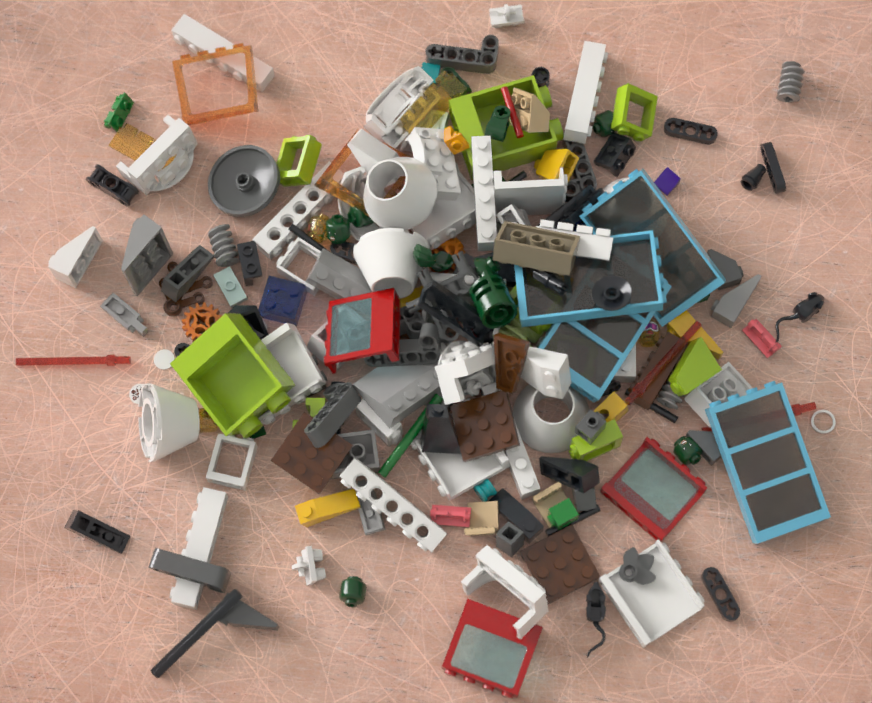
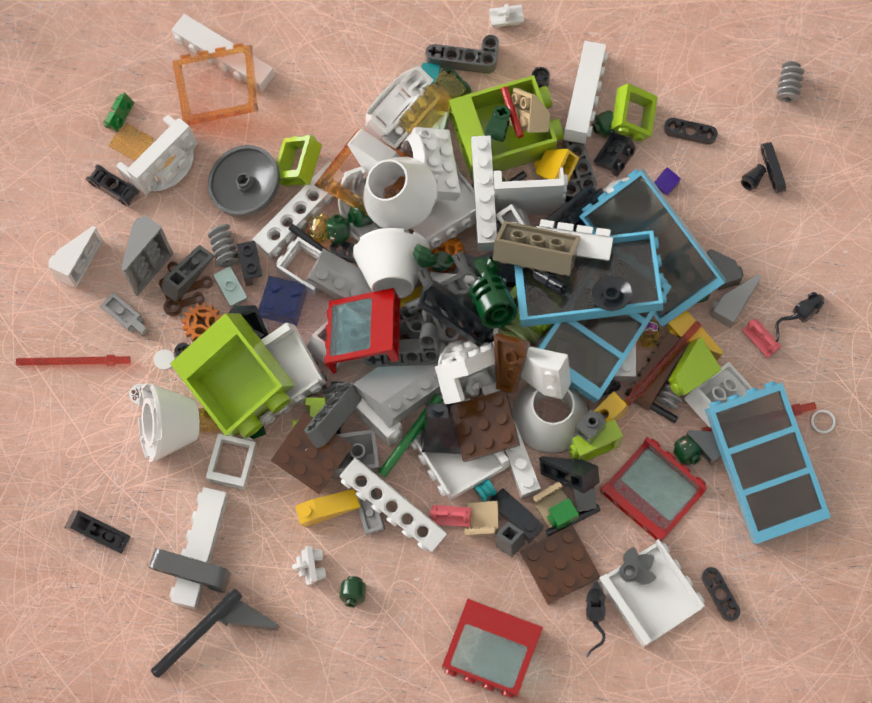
light orange bracket [444,126,469,155] -> none
white piece [461,545,549,639] -> none

